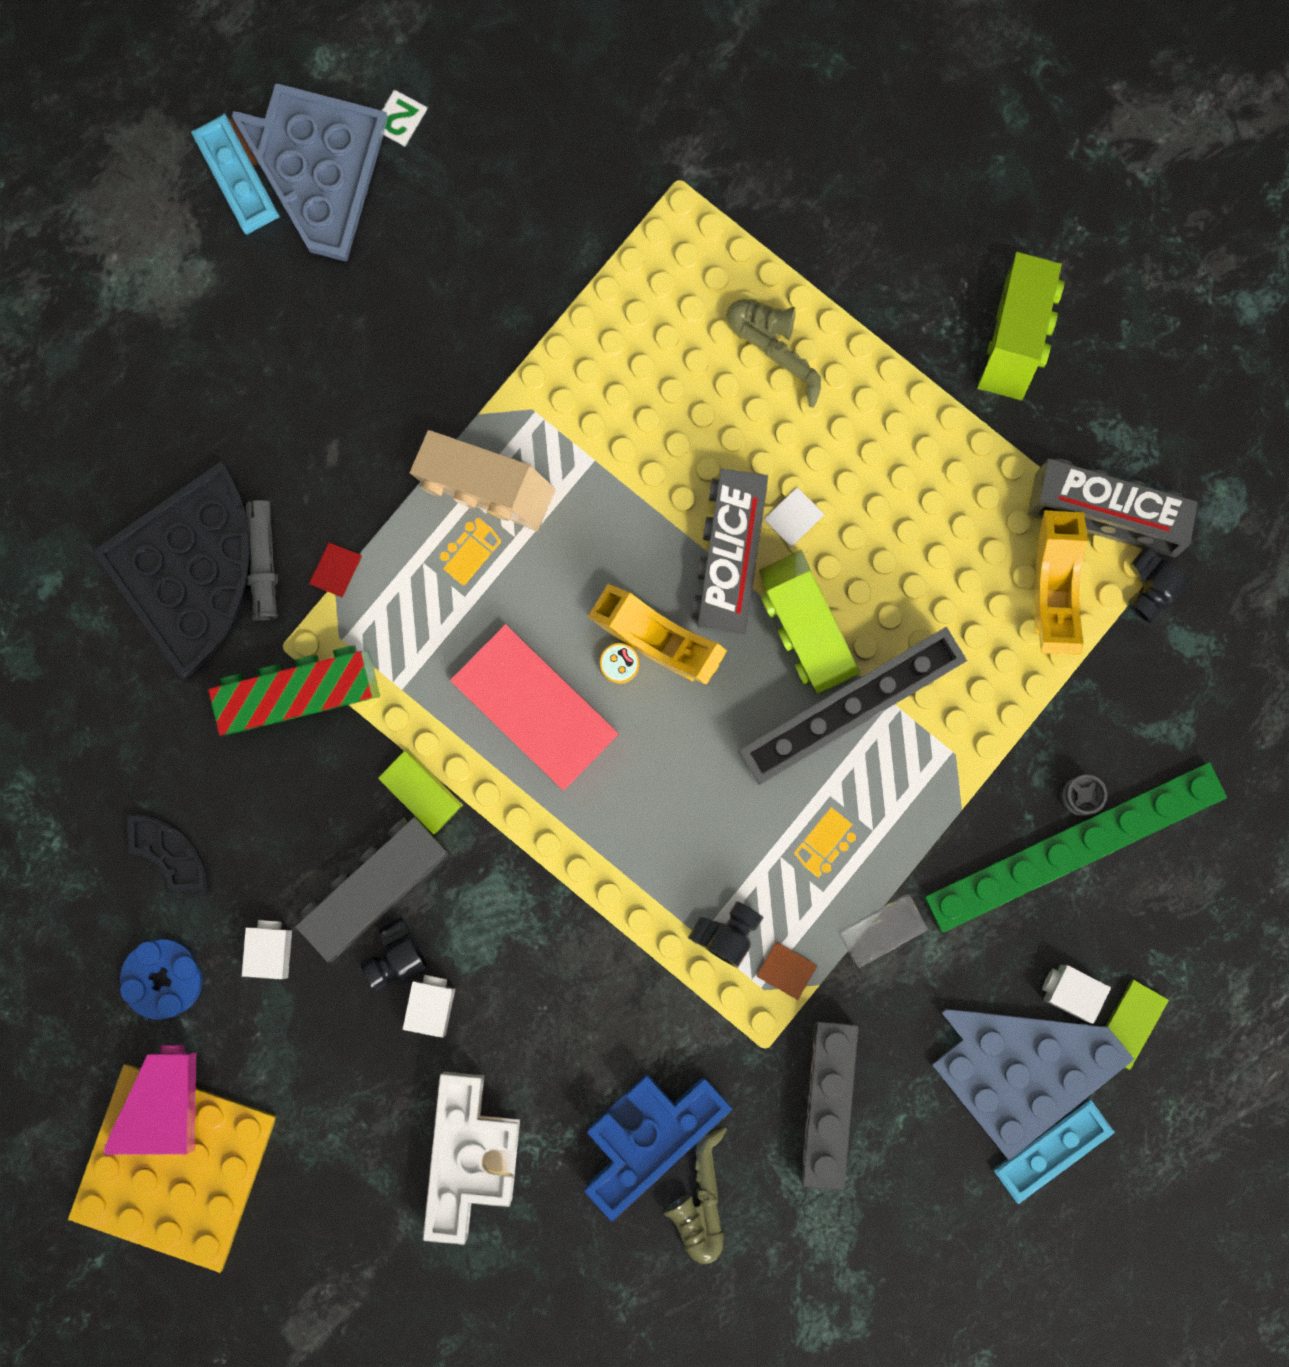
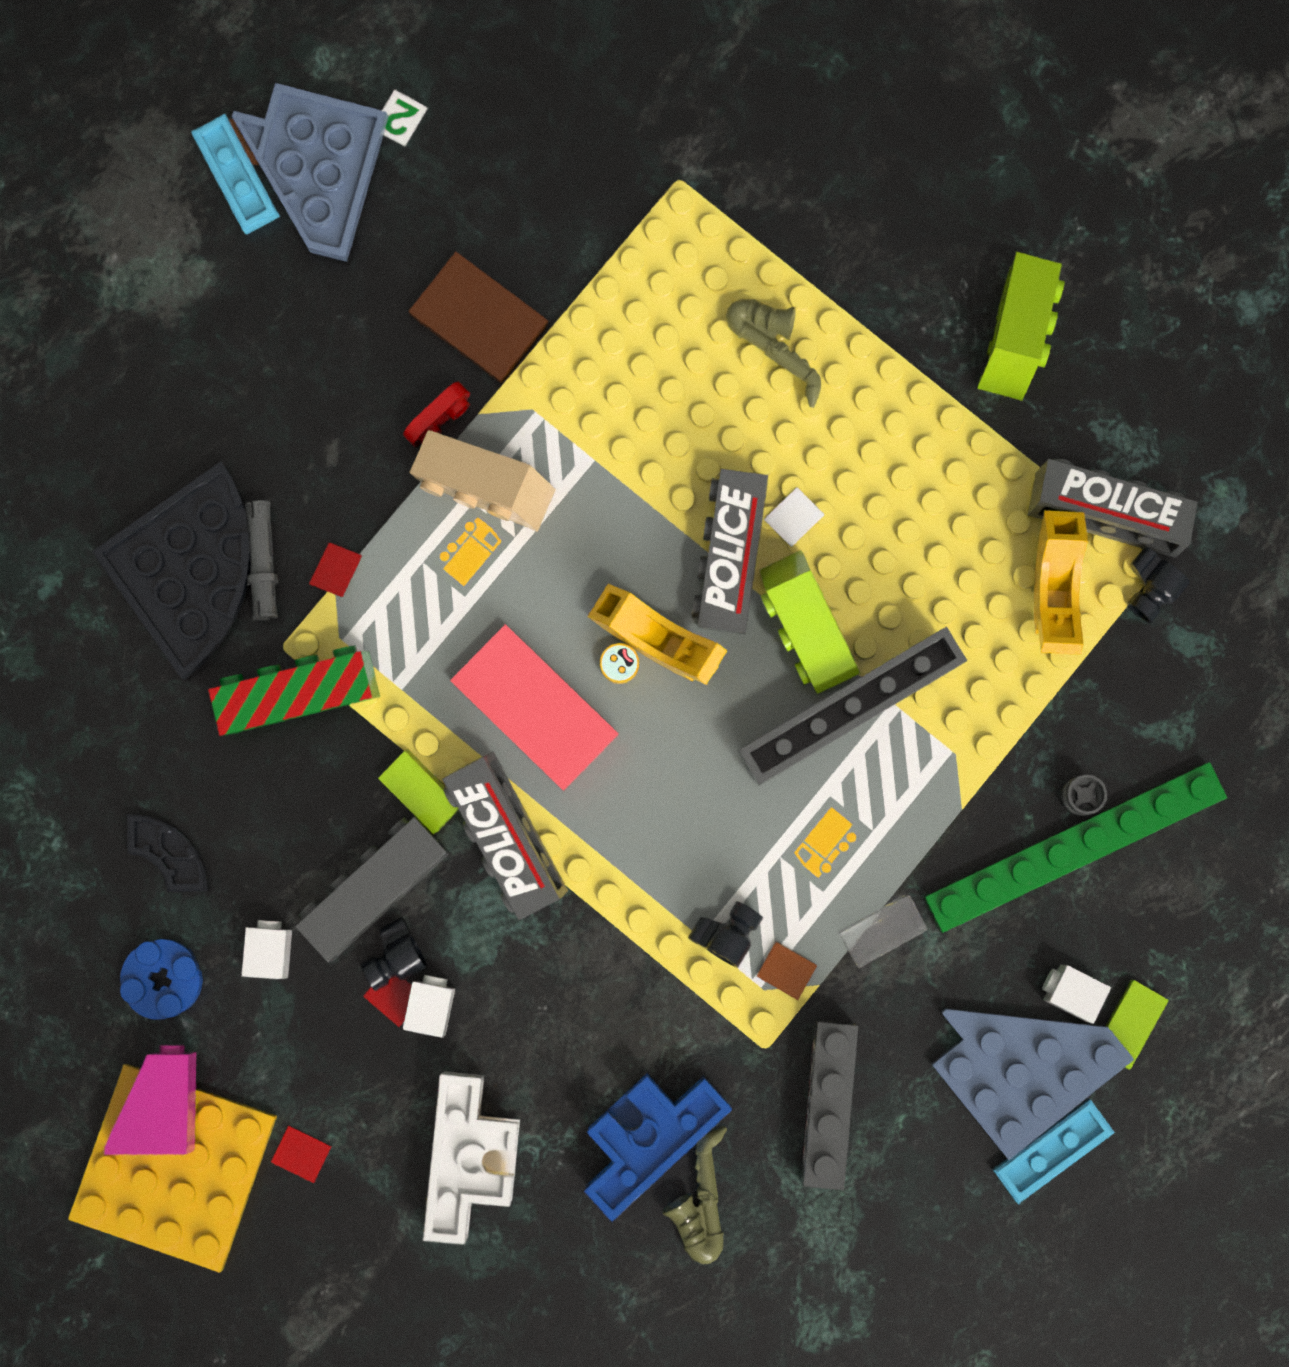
none -> red sticker [271,1126,331,1183]
none -> red sticker [363,977,412,1027]
none -> red plate [403,381,470,447]
none -> reddish brown tile [408,252,548,384]
none -> dark grey brick [442,751,568,920]

